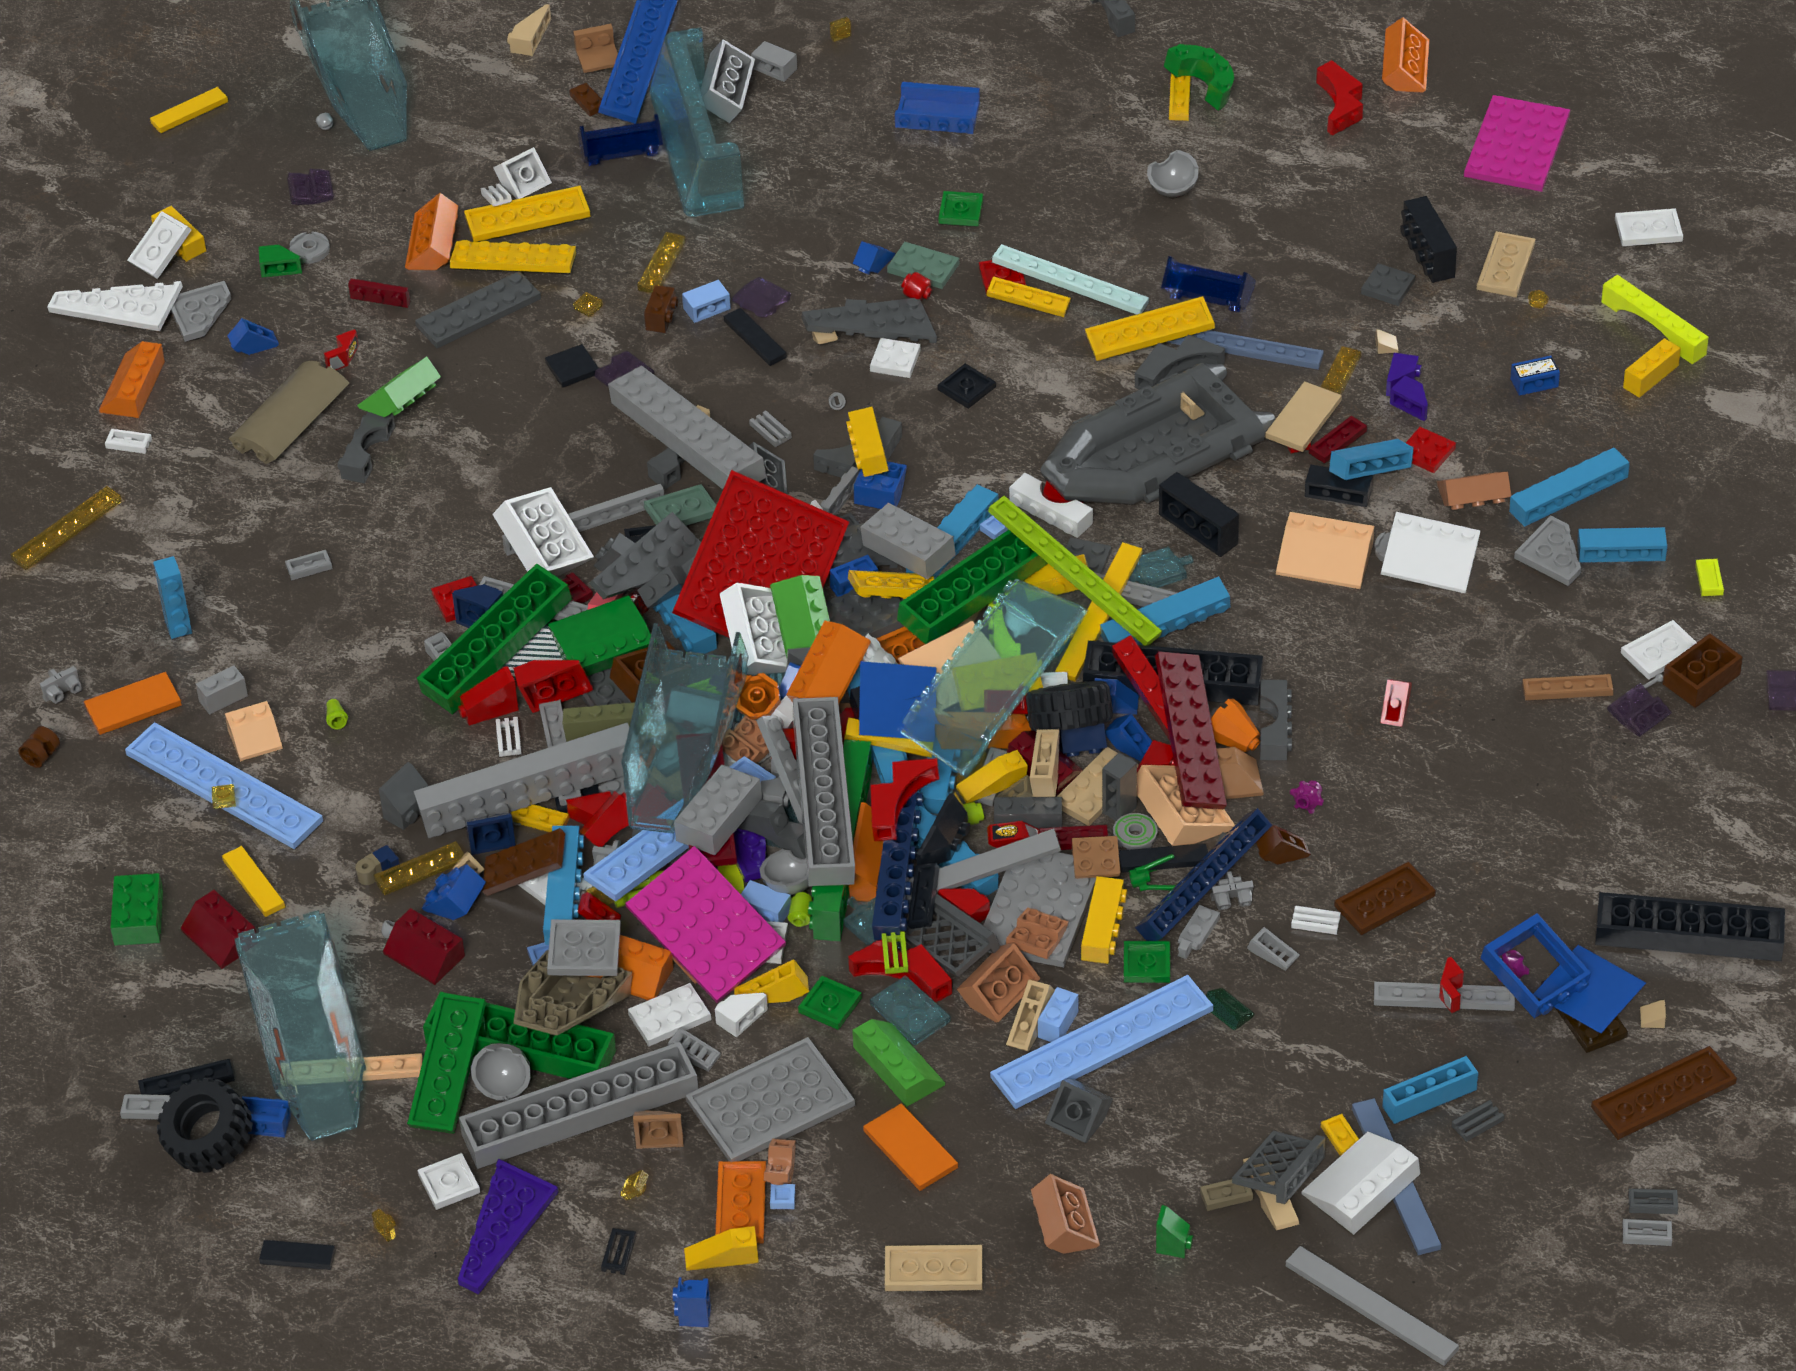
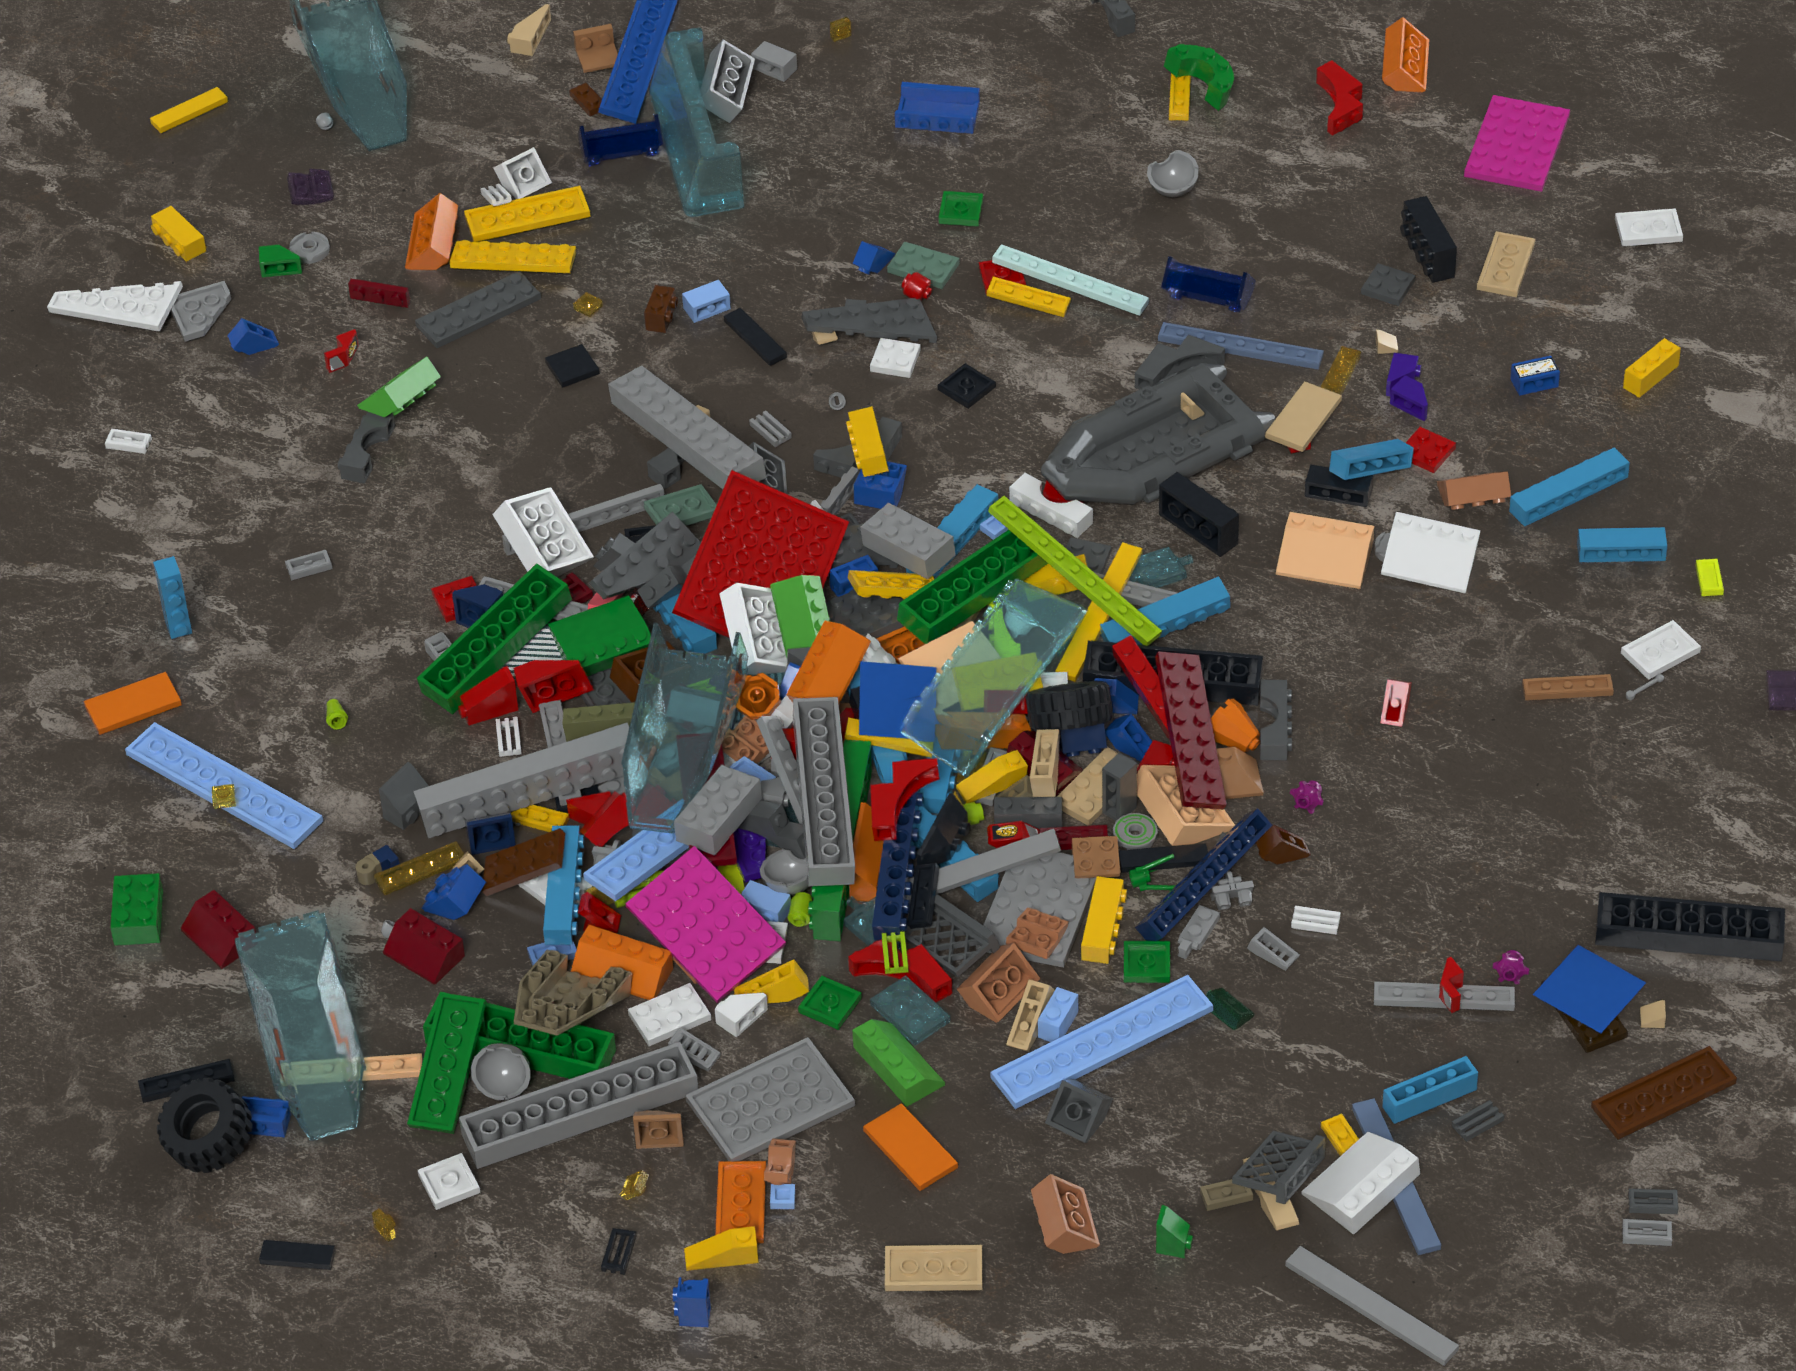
clear yellow plate [11,486,122,570] -> none
reddish brown wheel [18,726,60,768] -> none
light grey hips [39,666,82,704] -> none
orange slope [99,341,165,418] -> none
light grey hinge [120,1094,171,1119] -> none
white plate [127,211,192,279] -> none
light grey brick [196,666,248,715] -> none
yellow tile [222,846,285,917] -> none
light nougat slope [225,701,283,761] -> none
dark tan cylinder [228,361,349,464] -> none
dark purple wing [458,1159,558,1294] -> none
light grey plate [547,919,621,976] -> none
clear purple slope [595,351,654,386] -> none
clear yellow plate [637,232,685,293] -> none
clear purple slope [732,277,791,317] -> none
red slope [938,889,990,923] -> none
yellow plate [1085,296,1215,361] -> none
dark red plate [1309,415,1367,464] -> none
reddish brown plate [1334,862,1436,935] -> none
blue window [1481,913,1591,1018] -> none
light grey plate [1514,515,1581,586] -> none
clear yellow plate [1528,290,1549,308] -> none
neon yellow arch [1601,275,1709,364] -> none
clear purple slope [1607,683,1672,737] -> none
reddish brown brick [1663,633,1743,708] -> none

